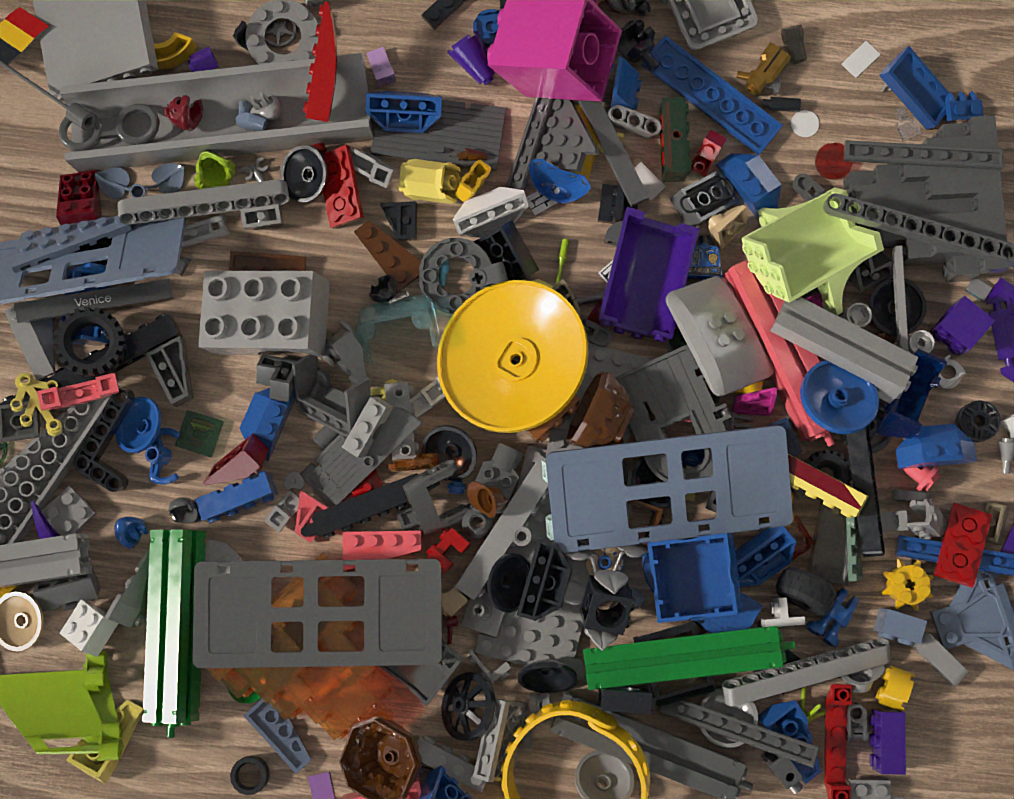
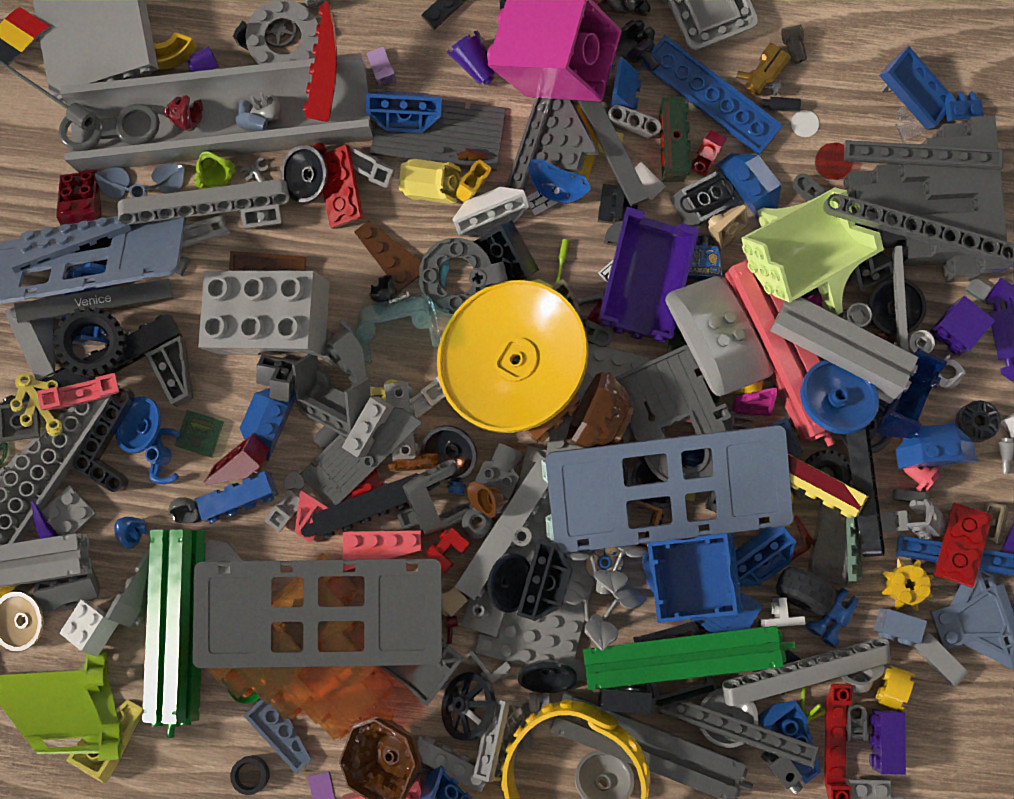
black wing [380,201,417,241] -> none
blue tile [473,9,500,46] -> none
black brick [580,575,635,635] -> none
white sticker [841,41,881,78] -> none

